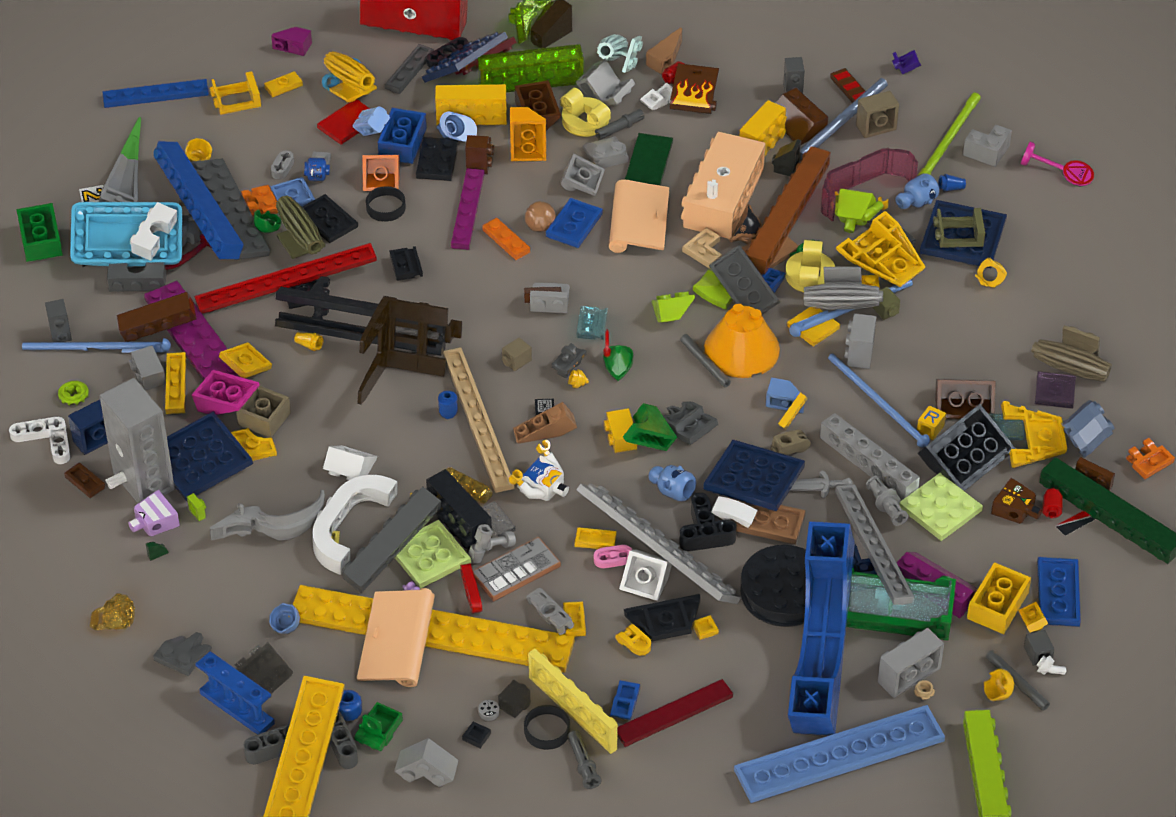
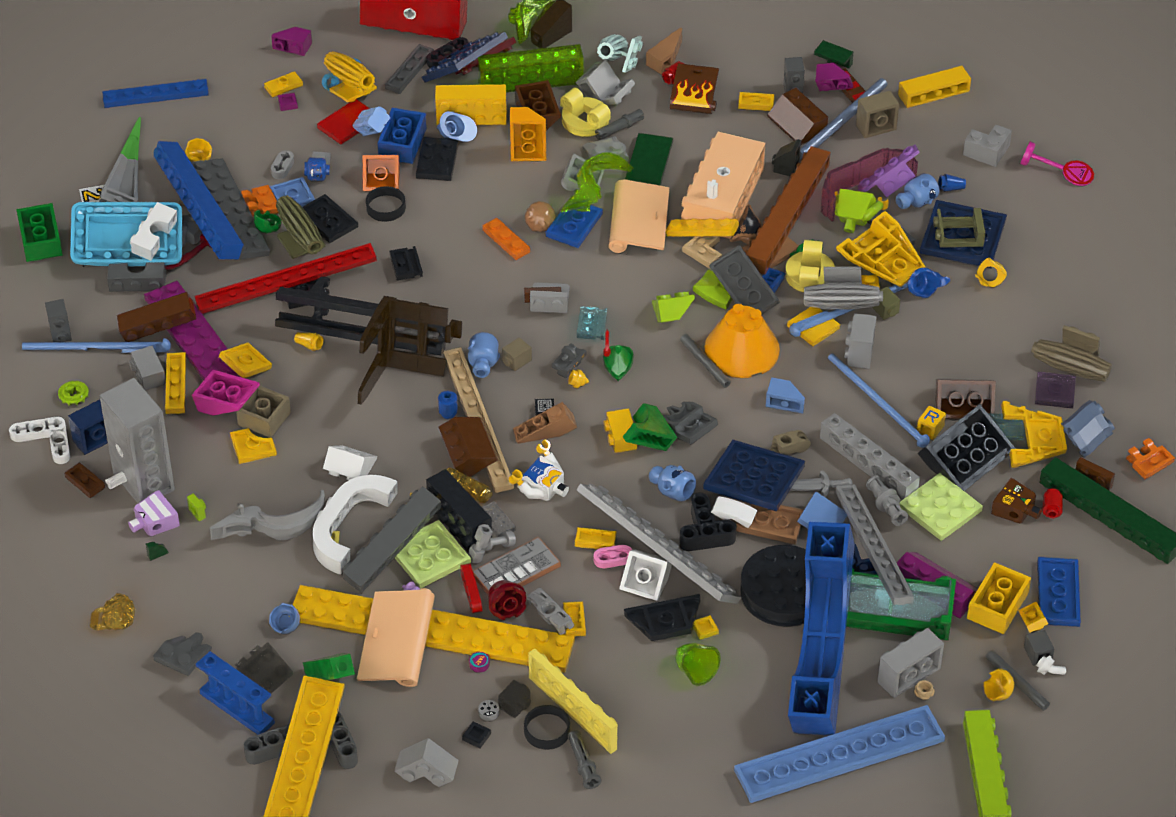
dark blue plate [167,411,253,501] -> none
yellow panel [209,71,261,115] -> none
blue head [338,690,362,721] -> none
green piece [354,702,403,751] -> none
magenta plate [451,168,484,250] -> none
reddish brown brick [465,135,495,175] -> none
blue slope [610,680,640,720] -> none
yellow plate [615,624,651,656] -> none
dark red tile [617,679,733,747] -> none
white slope [640,83,673,110] -> none
yellow brick [739,100,787,156] -> none
yellow tile [778,392,808,430] -> none
dark purple bracket [892,50,921,74] -> none
lime piece [917,92,981,176] -> none
black sticker [1056,511,1096,536] -> none
none -> magenta tile [278,93,298,111]
none -> green slope [302,653,355,680]
none -> reddish brown slope [439,417,498,480]
none -> medium blue piece [468,332,500,378]
none -> magenta tile [469,652,490,672]
none -> dark red cone [488,580,527,620]
none -> clear neon green piece [560,152,633,212]
none -> yellow plate [666,219,739,237]
none -> clear neon green helmet [676,643,721,686]
none -> yellow plate [738,92,774,111]
none -> medium blue tile [797,492,847,529]
none -> dark green panel [814,40,854,68]
none -> magenta slope [815,63,853,91]
none -> medium lavender bracket [857,144,920,197]
none -> yellow brick [898,66,971,108]
none -> blue hair [907,268,950,298]

